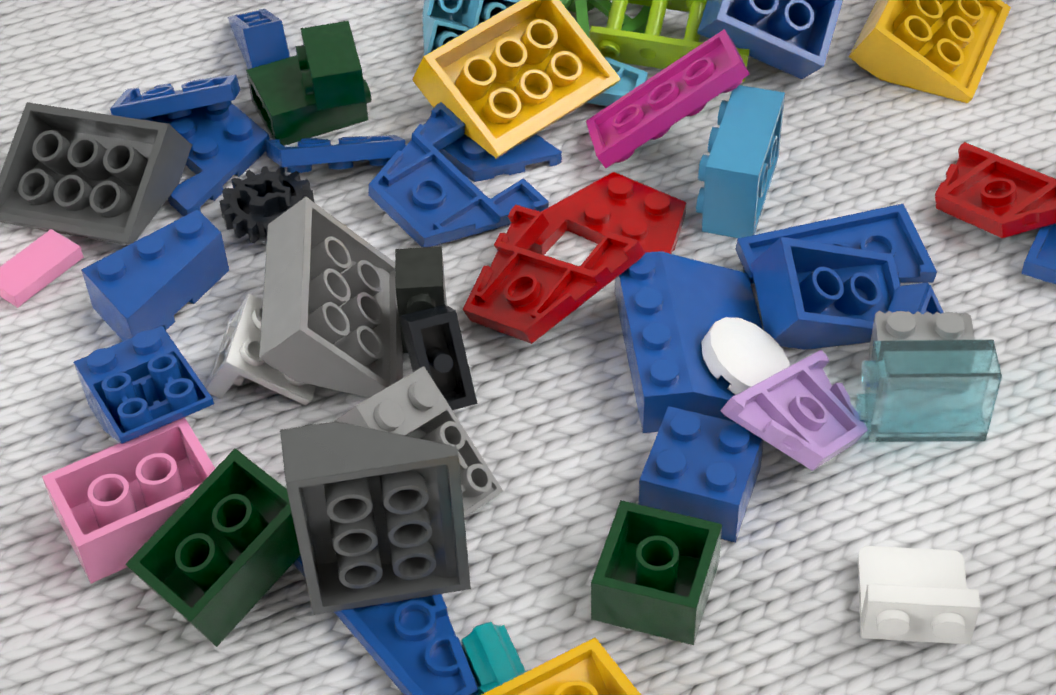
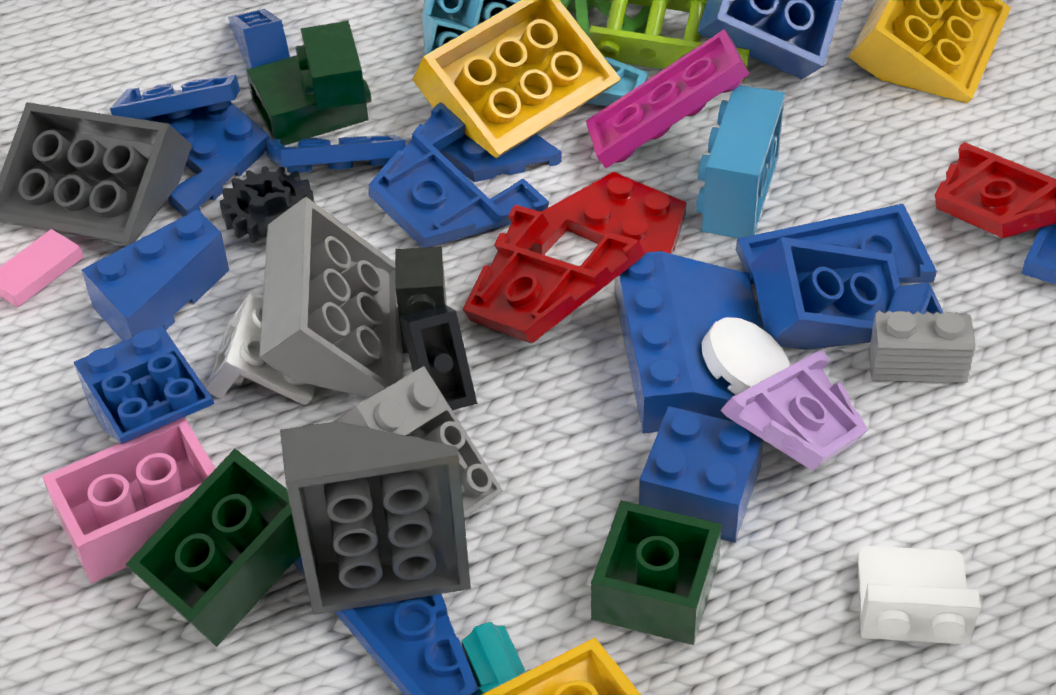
clear light blue brick [856,339,1002,442] -> none

